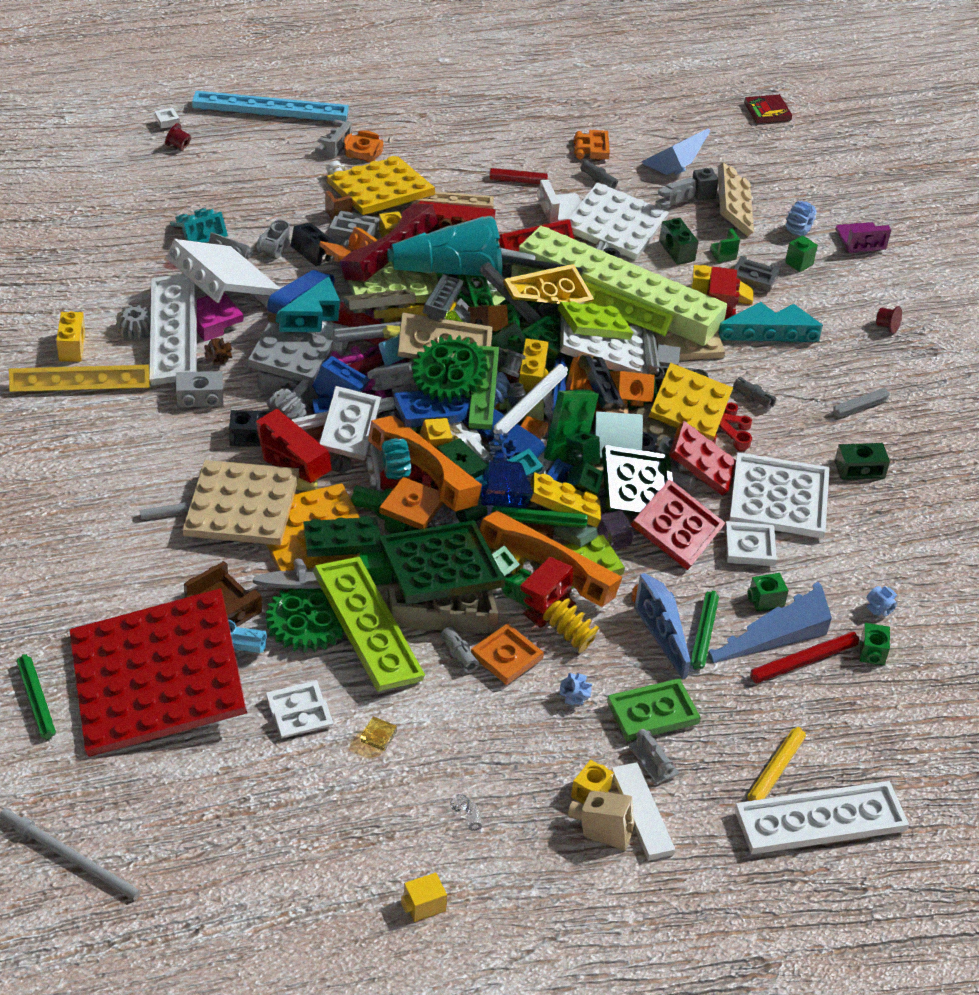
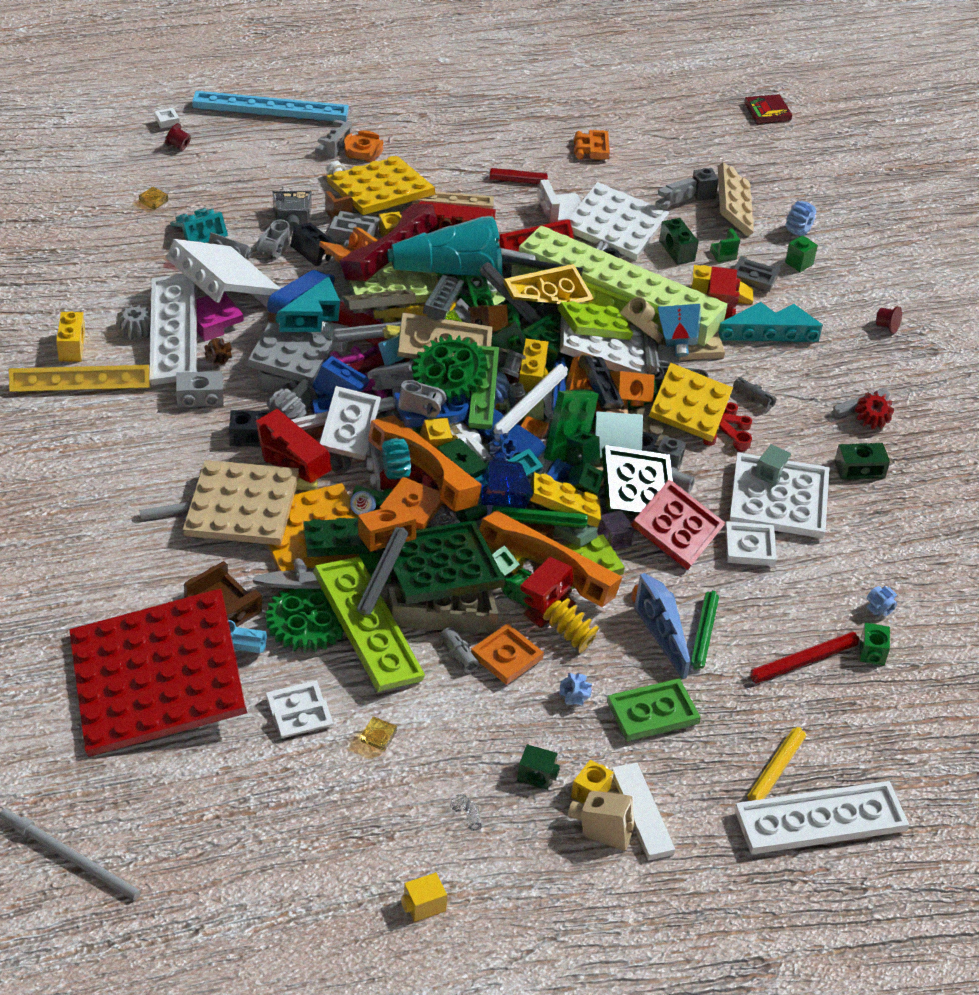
green axle [16,654,56,740] -> none
dark grey pin [580,160,618,189] -> none
light grey hinge [628,729,679,784] -> none
medium blue wedge [642,128,710,175] -> none
plate [669,421,736,496] -> none
medium blue wedge [707,582,832,663] -> none
green brick [747,573,789,612] -> none
magenta bracket [835,222,891,253] -> none
none -> clear yellow plate [139,187,168,210]
none -> dark grey torso [272,191,312,232]
none -> tile [350,491,376,515]
none -> dark grey axle [357,527,408,616]
none -> orange brick [358,503,416,552]
none -> light grey piece [398,380,446,418]
none -> dark green brick [517,744,561,790]
none -> tan plate [620,297,664,343]
none -> dark azure torso [658,304,701,357]
none -> sand green panel [755,444,791,486]
none -> red gear [855,391,894,430]

